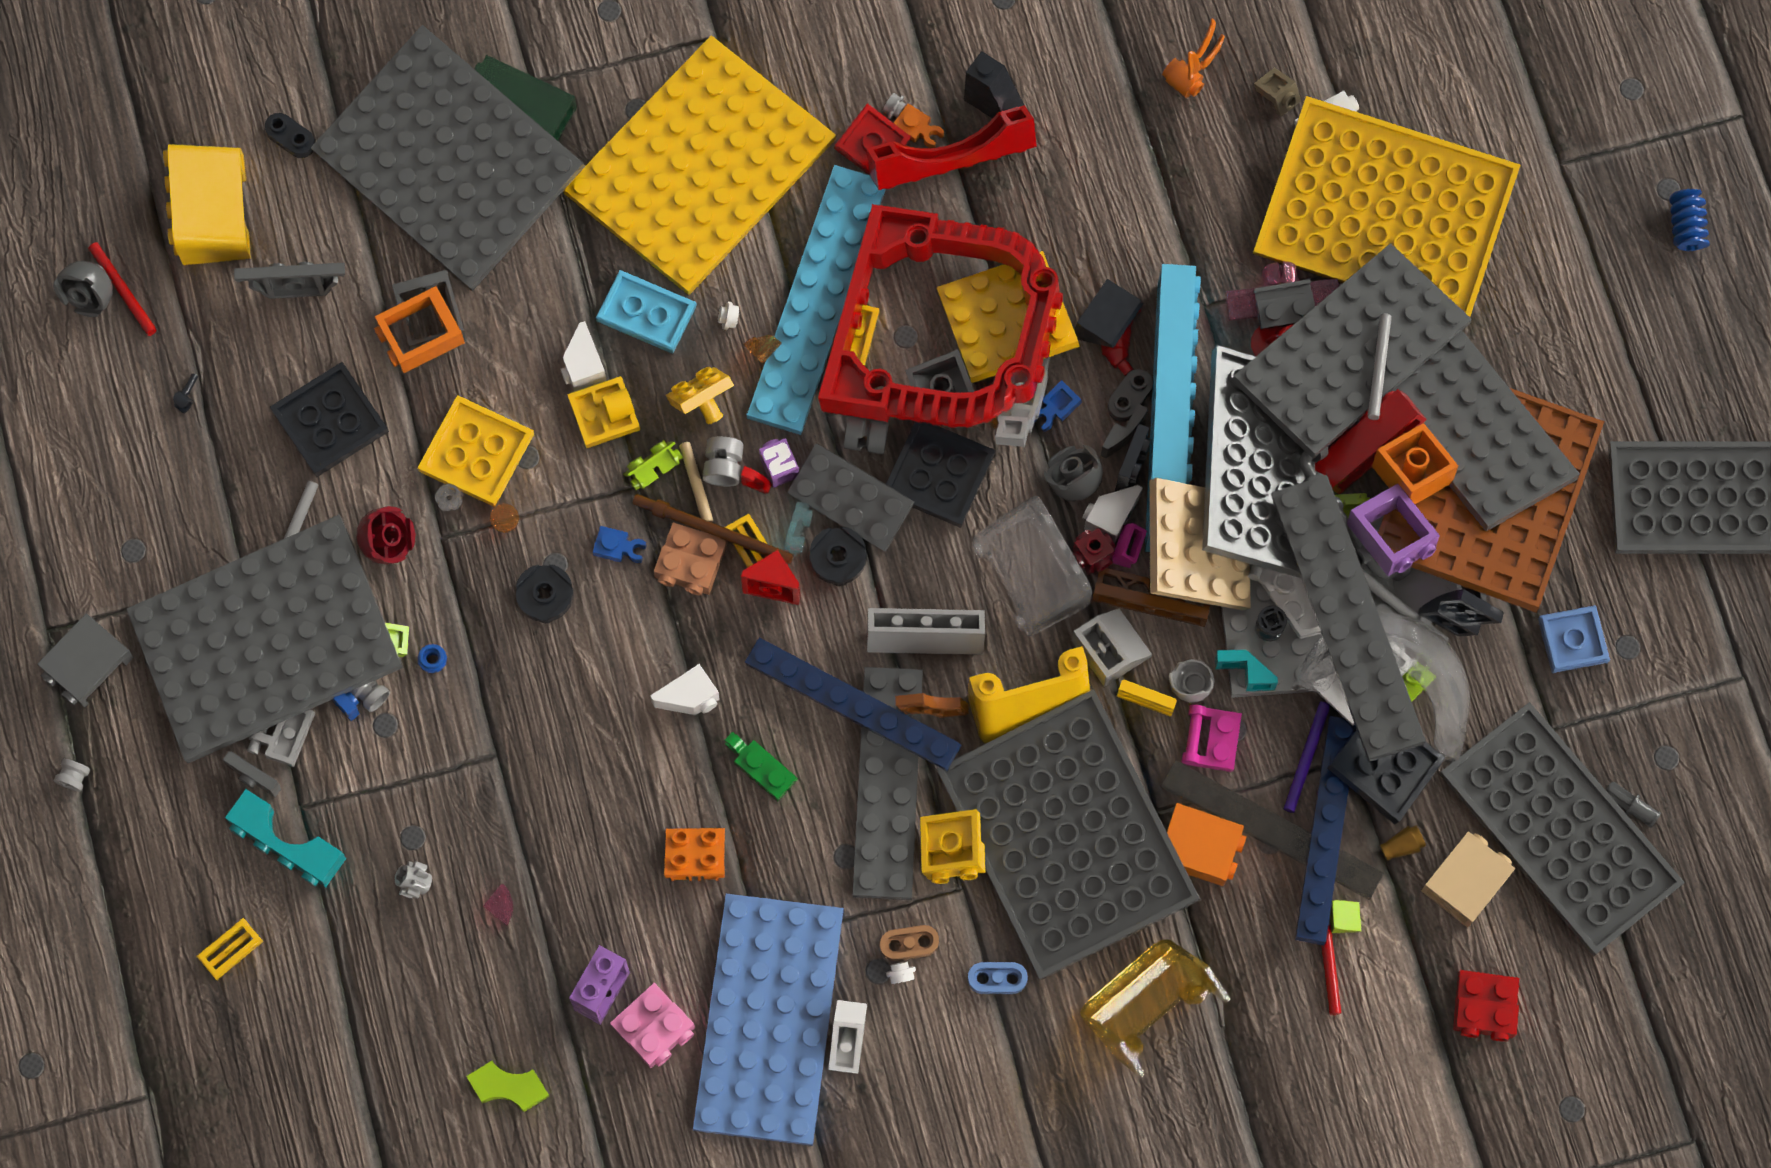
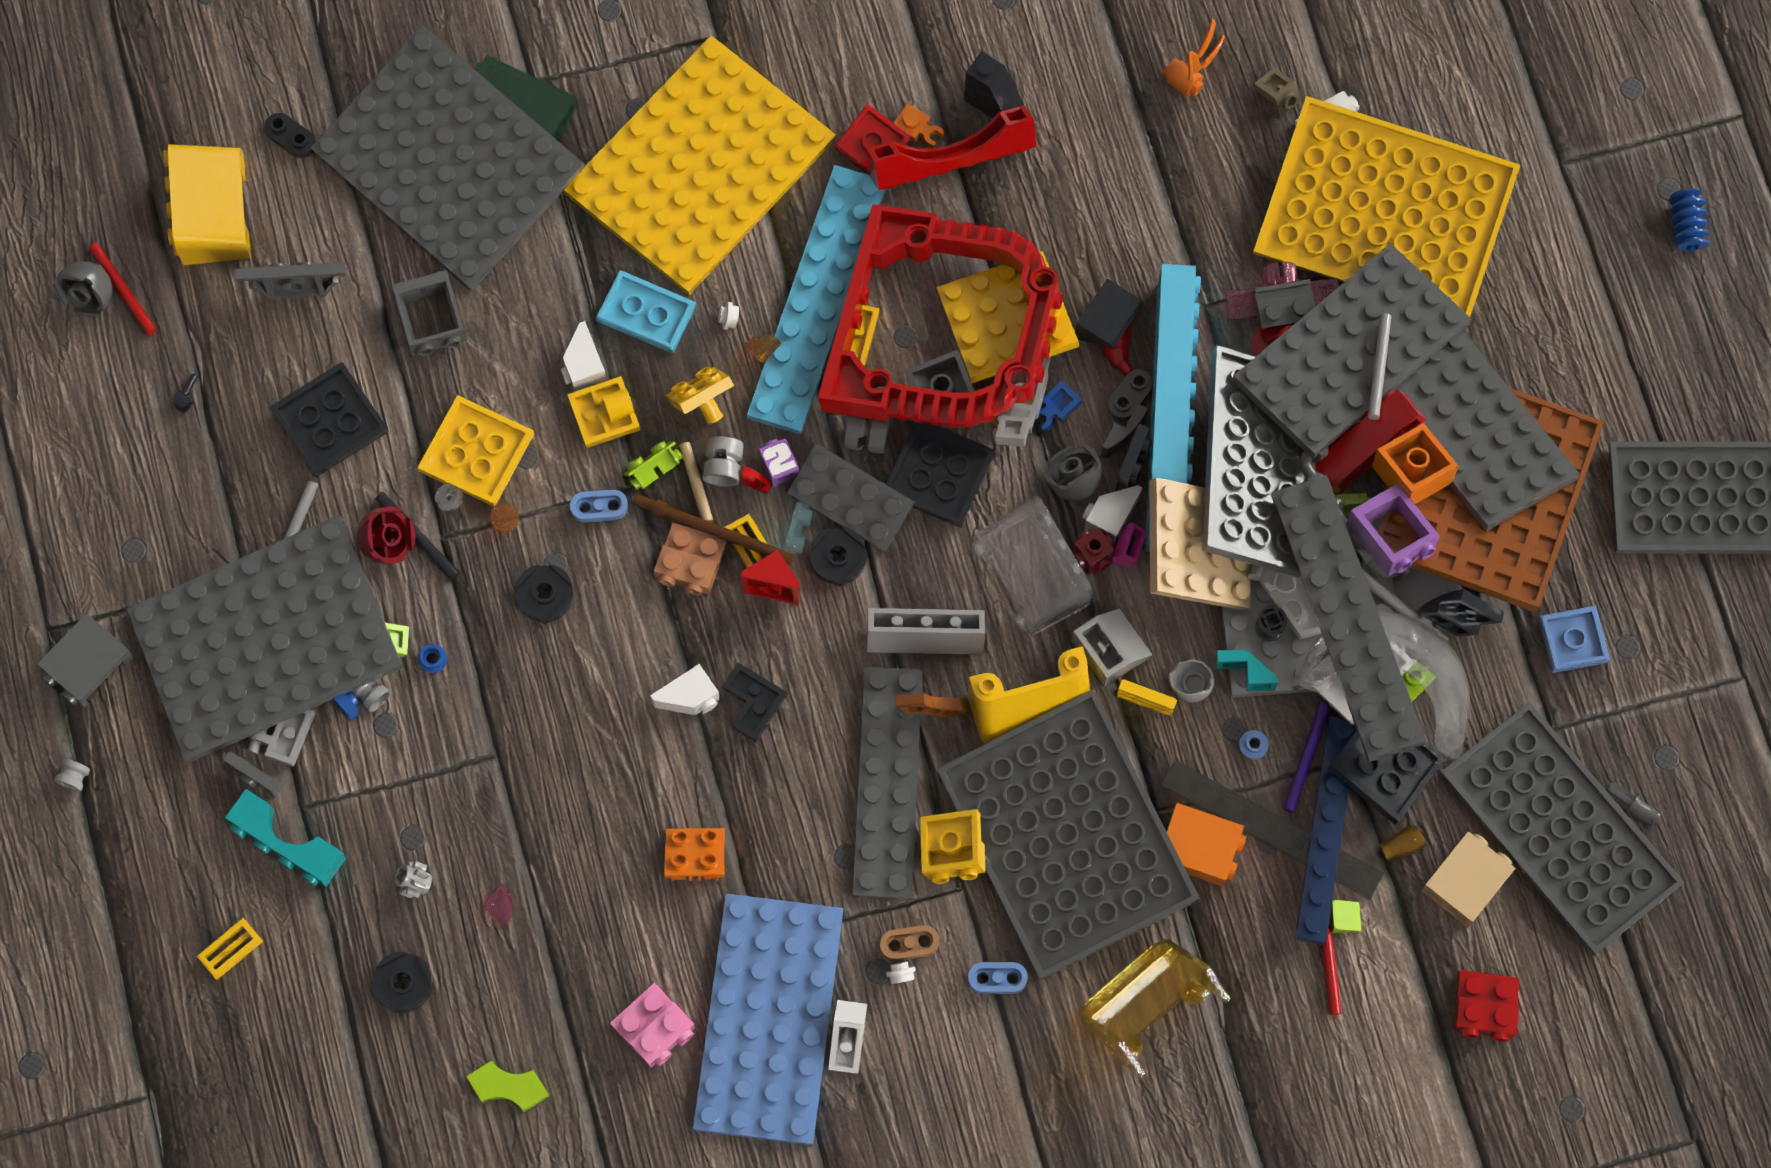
orange window [374,286,465,374] -> none
medium lavender window [569,945,630,1025] -> none
blue plate [593,526,647,563] -> none
green plate [725,732,798,801] -> none
dark blue plate [745,637,961,771] -> none
light grey plate [882,93,906,119] -> none
reddish brown fence [1092,568,1210,627] -> none
dark pink plate [1181,705,1242,772] -> none
none -> black plate [372,952,433,1013]
none -> black bar [375,492,459,580]
none -> medium blue plate [570,490,628,523]
none -> black plate [722,663,787,743]
none -> medium blue plate [1239,730,1269,760]

